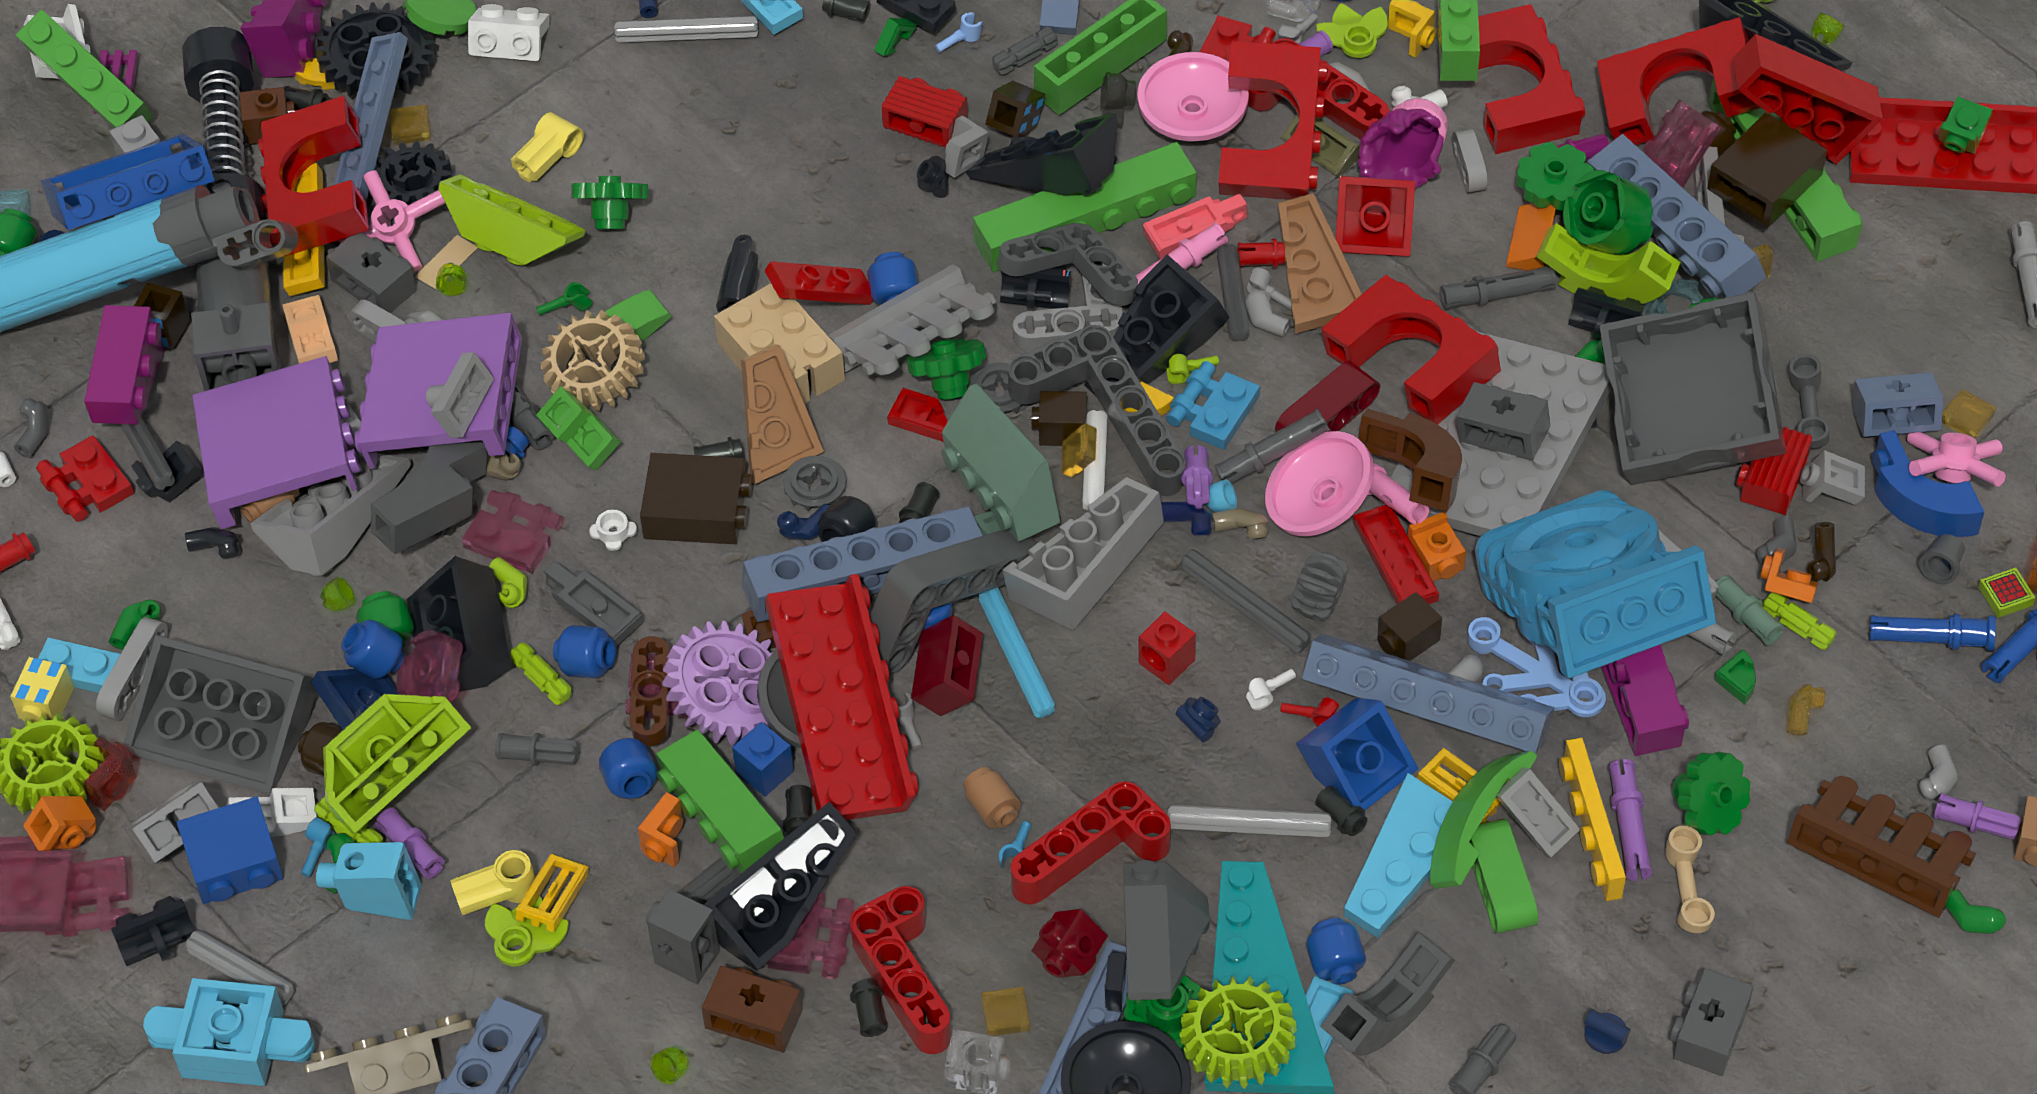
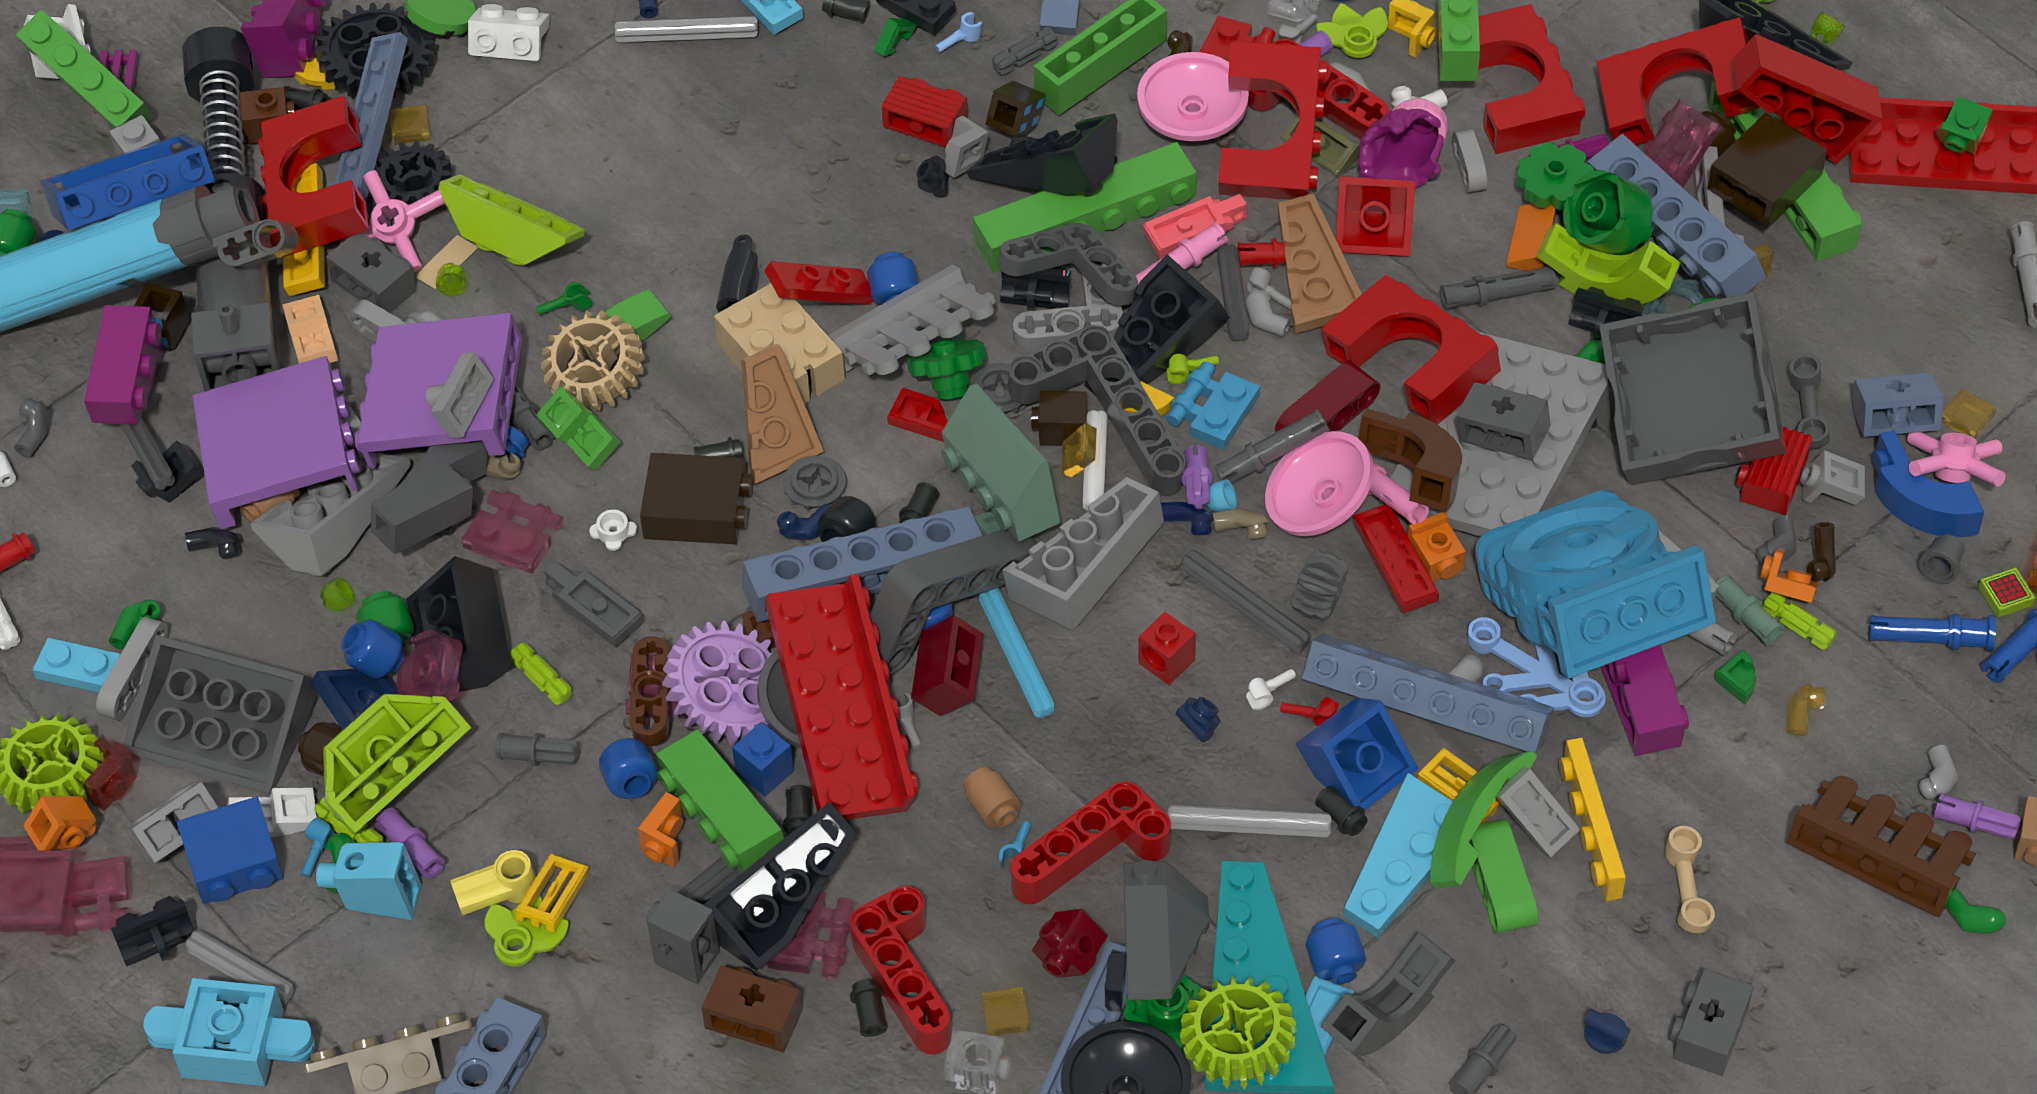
light yellow brick [10,657,75,723] -> none
red plate [36,435,134,522] -> none
lime arm [489,557,527,608] -> none
light yellow piece [511,112,584,183] -> none
blue head [553,625,616,678] -> none
green plant [571,176,648,229] -> none
clear neon green hinge [650,1046,689,1084] -> none
clear smoke piece [1100,72,1136,129] -> none
dark brown brick [1377,592,1442,661] -> none
medium lavender pin [1608,759,1653,881] -> none
green plant [1673,752,1751,836] -> none

